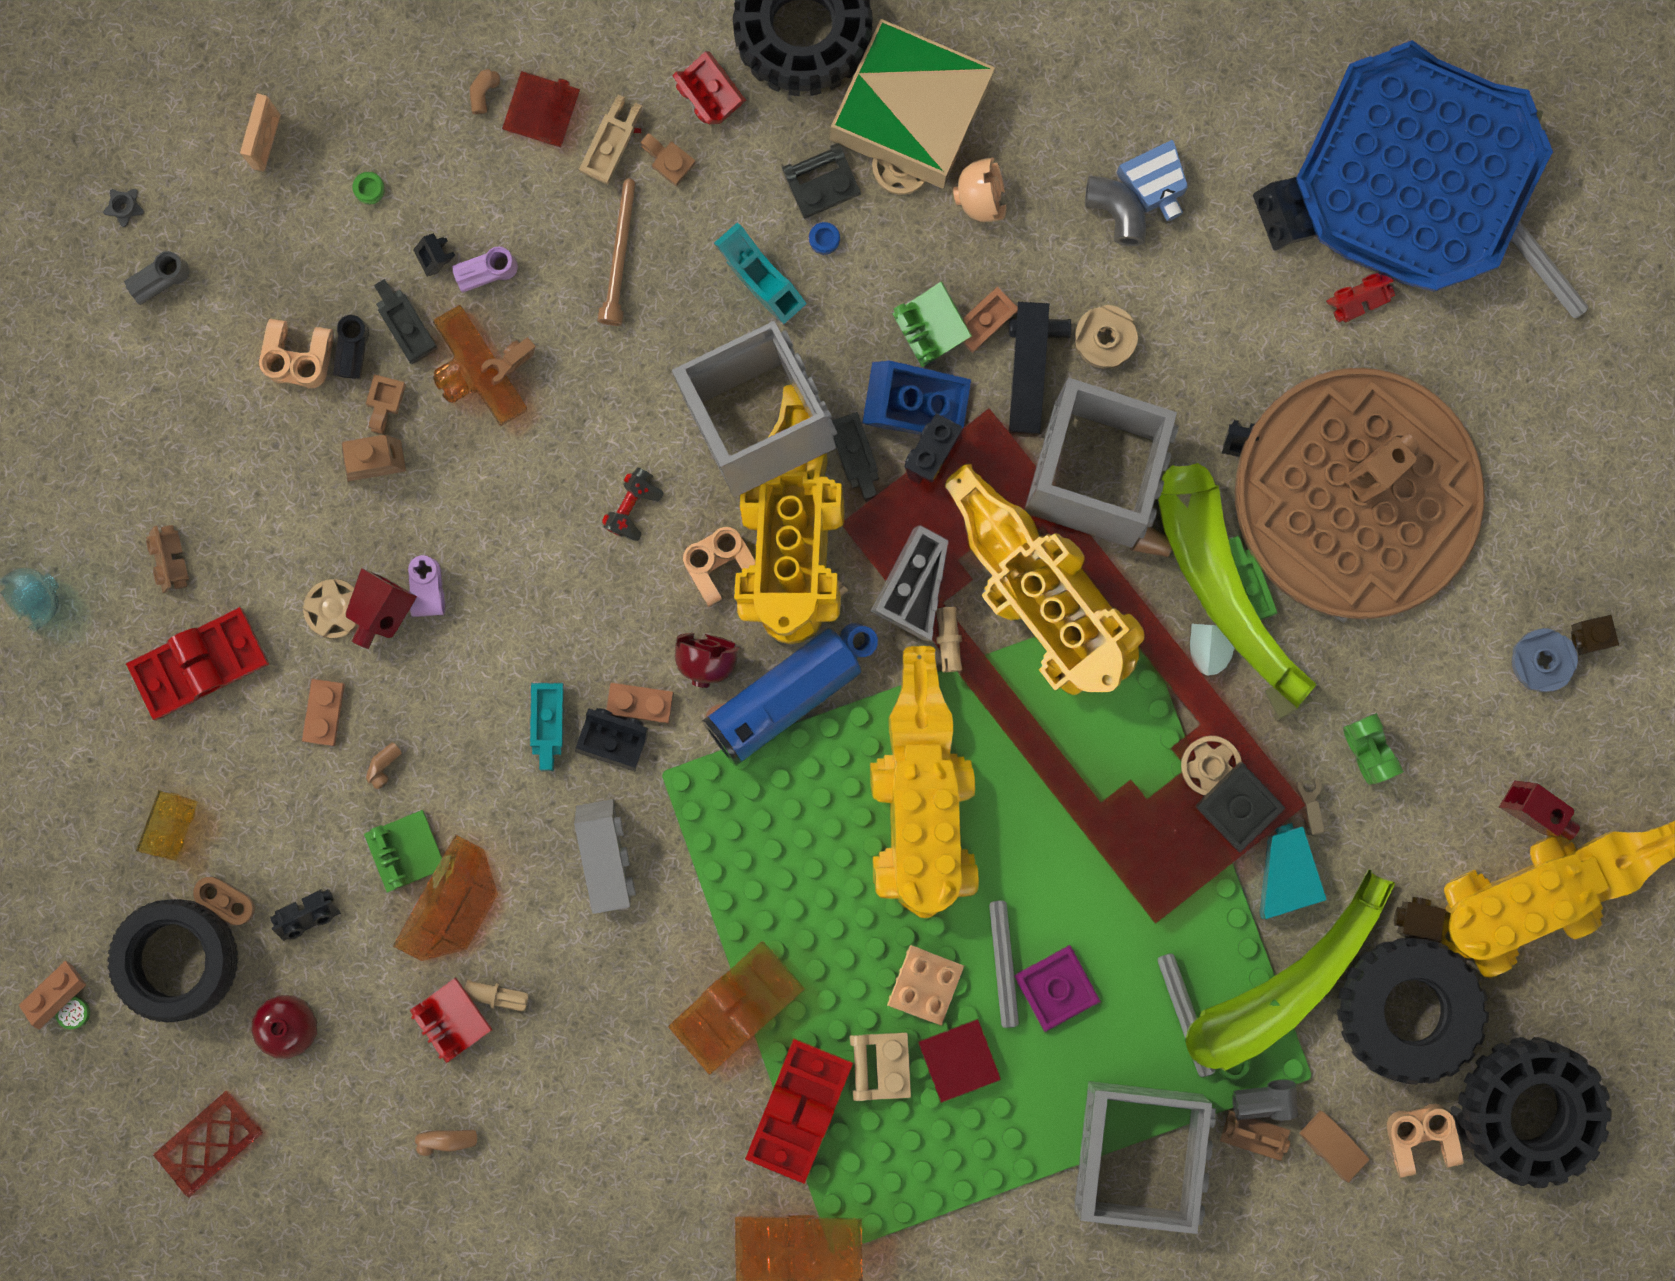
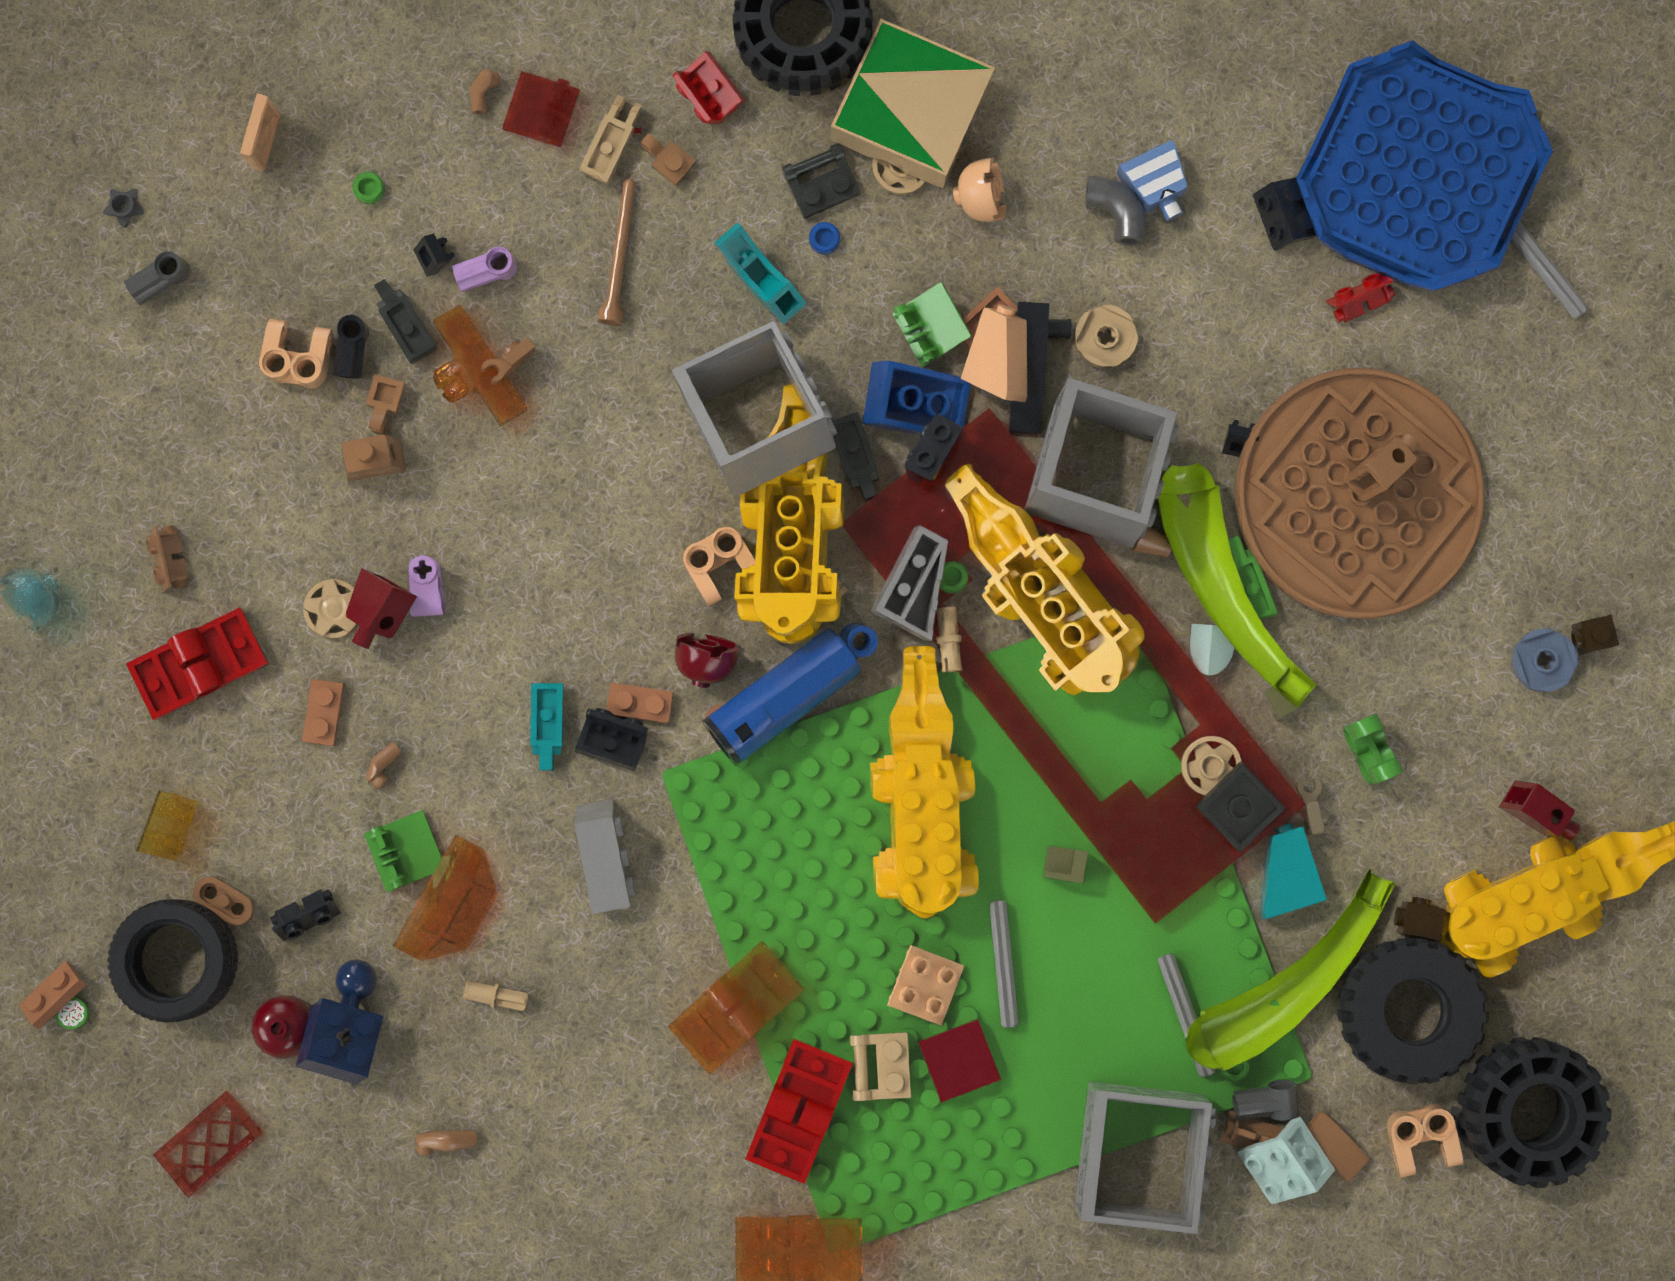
hinge [410,977,492,1063] -> none
pearl dark grey piece [602,467,664,541] -> none
magenta tile [1014,945,1101,1032] -> none
none -> dark blue brick [296,959,383,1085]
none -> bright green tile [939,561,968,594]
none -> light nougat slope [961,305,1027,402]
none -> olive panel [1043,846,1088,883]
none -> light aqua bracket [1238,1117,1335,1204]

